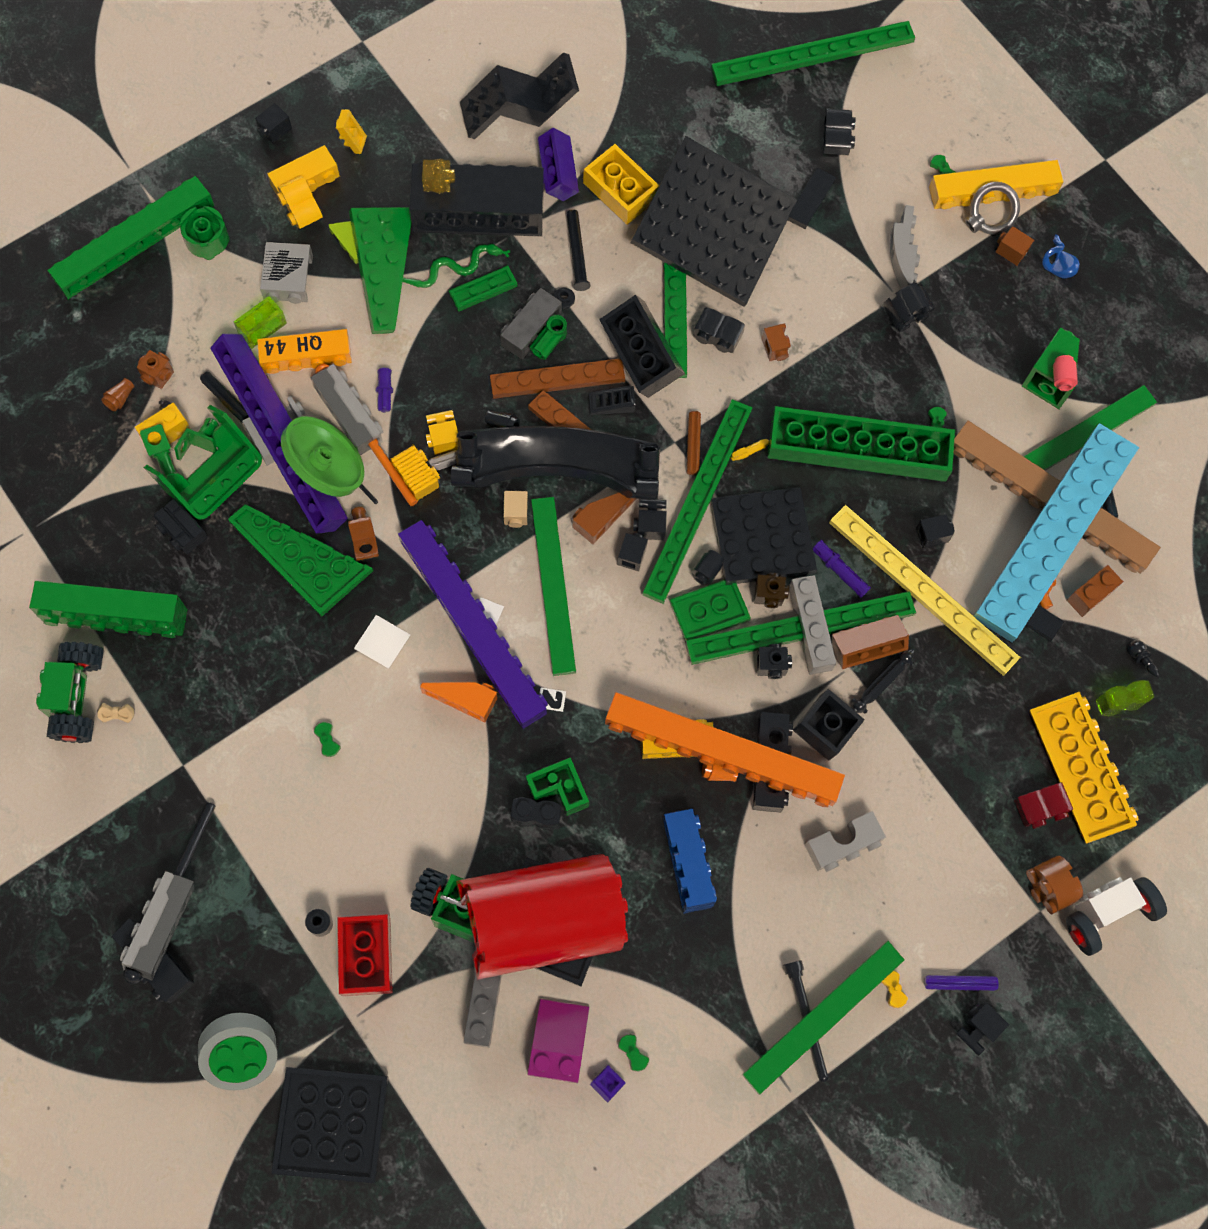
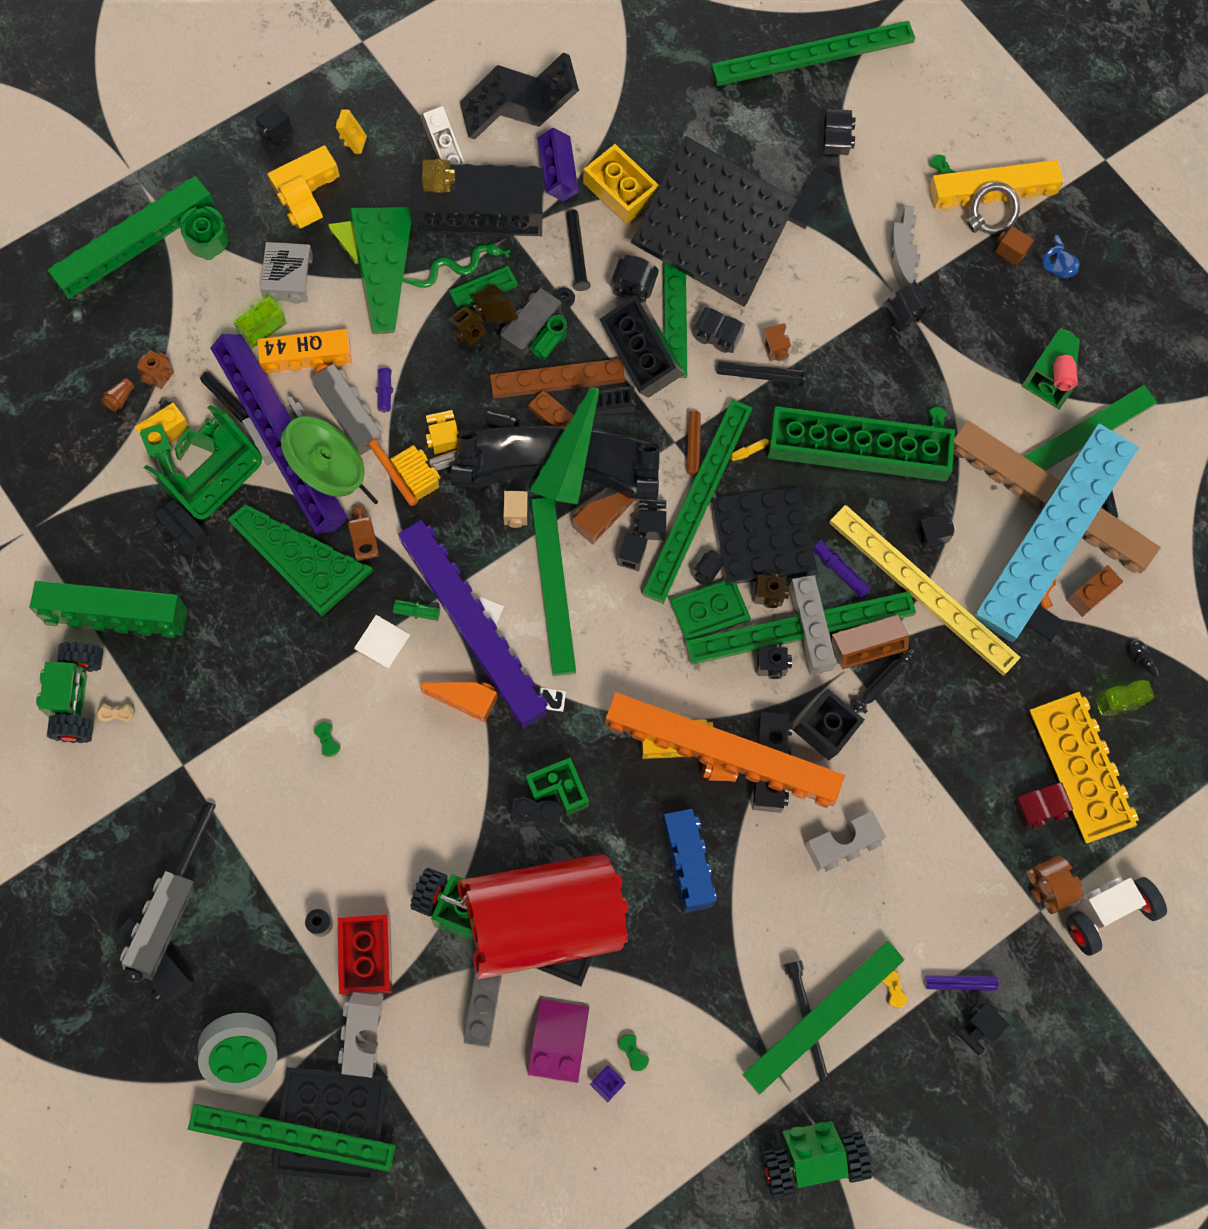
none -> green tile [187,1104,396,1172]
none -> light grey arch [338,992,383,1078]
none -> green axle [393,600,440,621]
none -> white slope [420,106,465,165]
none -> dark brown brick [448,306,487,346]
none -> dark brown slope [471,284,518,322]
none -> green wedge [530,387,599,504]
none -> black brick [609,255,659,303]
none -> black axle [717,361,806,387]
none -> brick [762,1121,872,1199]

